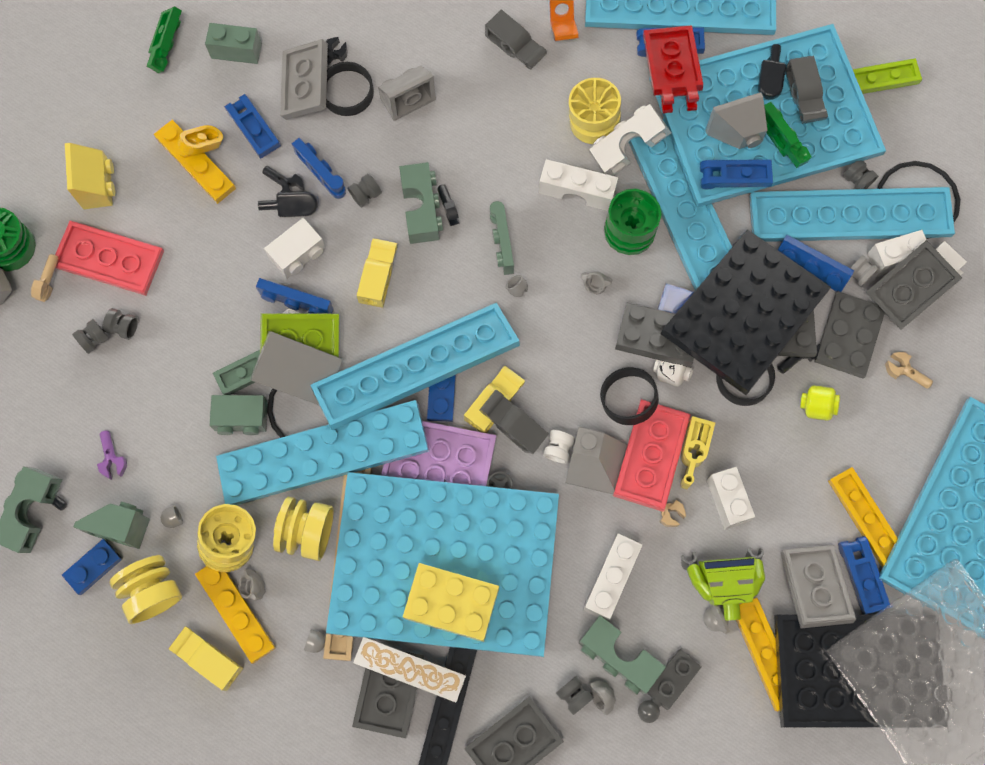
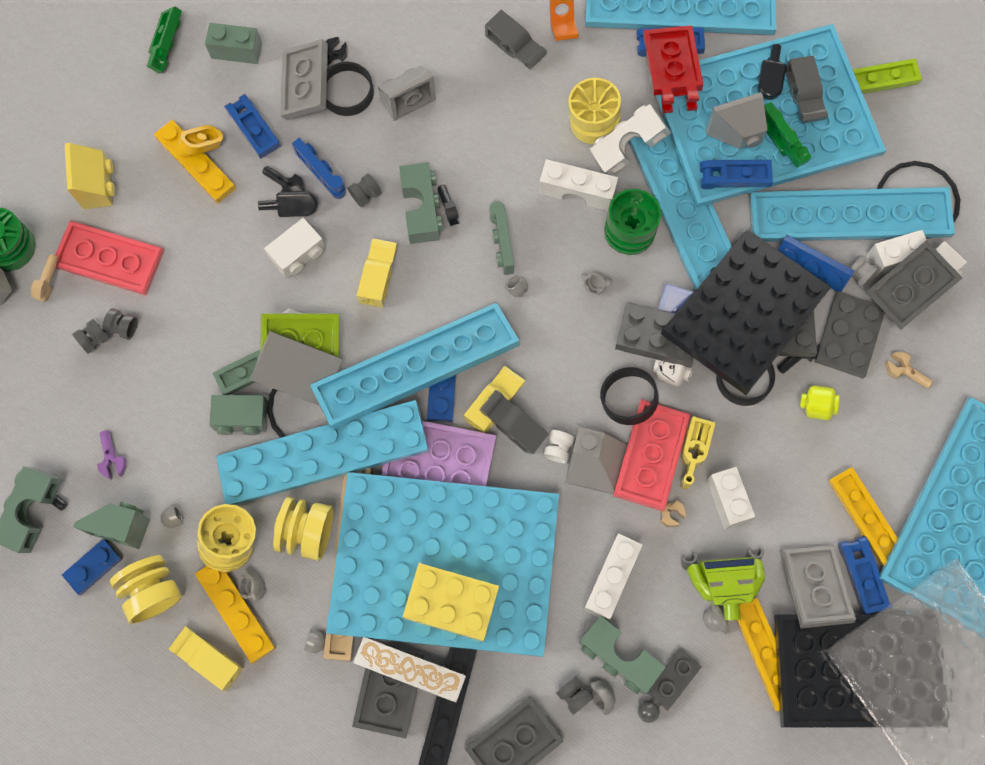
blue plate [256,278,334,313] -> none
dark grey wheel [487,471,513,489] -> none
dark grey wheel [843,160,879,189] -> none

